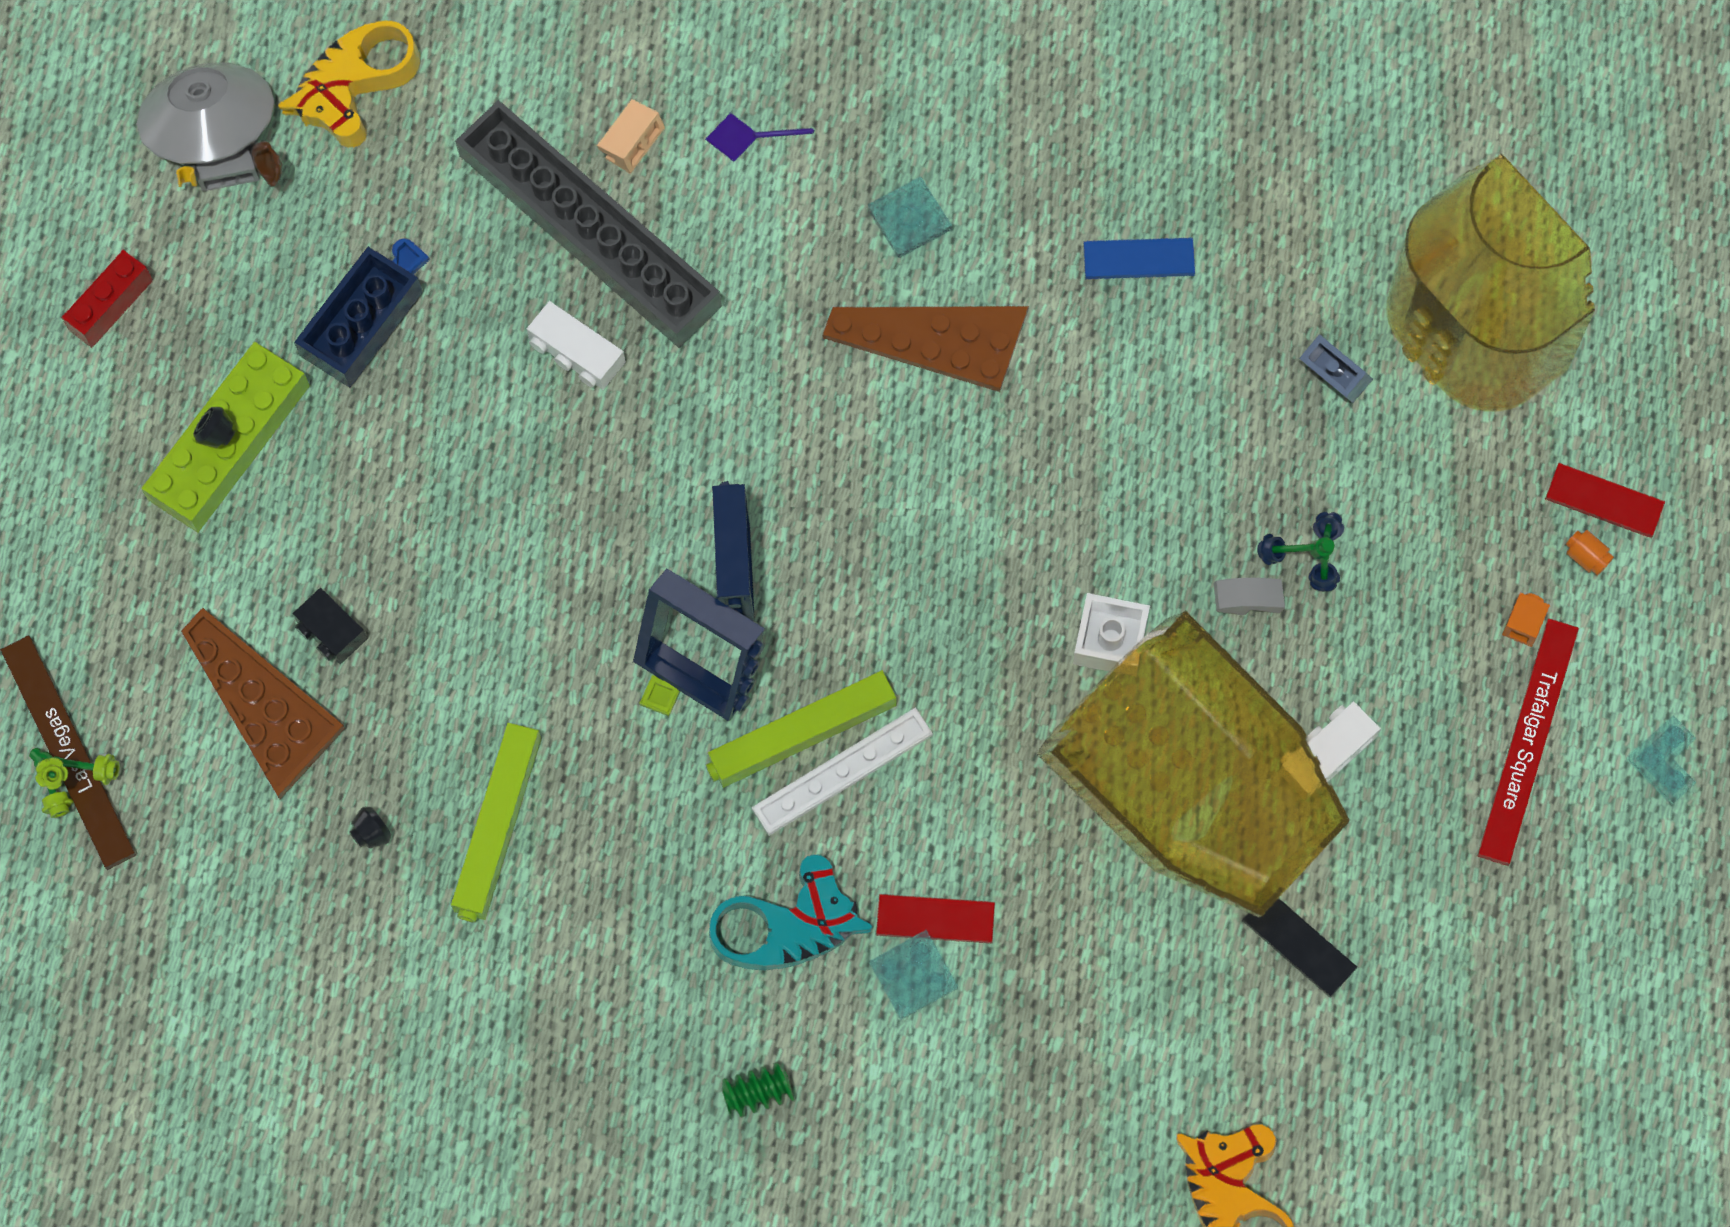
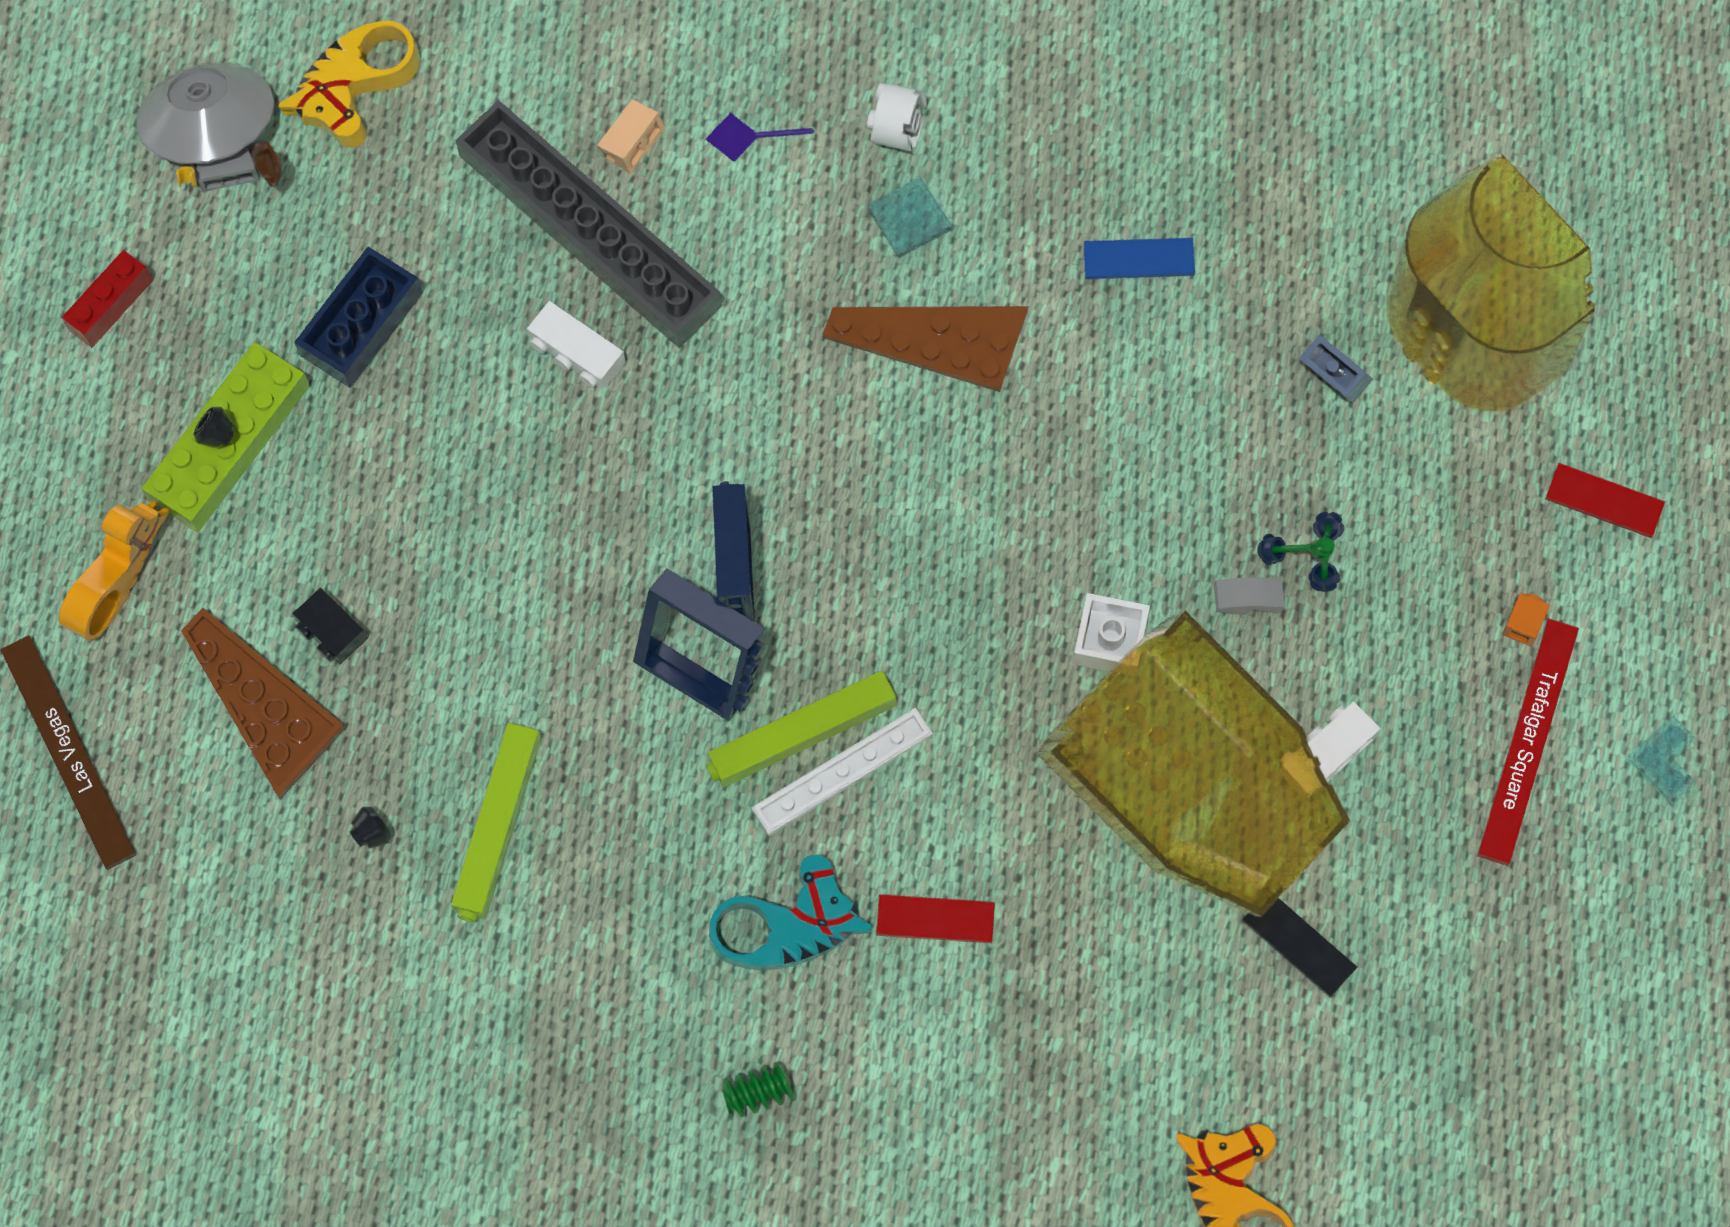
lime plant [29,748,120,818] -> none
blue tile [392,239,429,275] -> none
lime tile [639,675,680,717] -> none
clear light blue plate [869,930,958,1020] -> none
orange brick [1565,530,1614,576] -> none
none -> light orange animal [59,501,170,641]
none -> white brick [867,83,926,151]

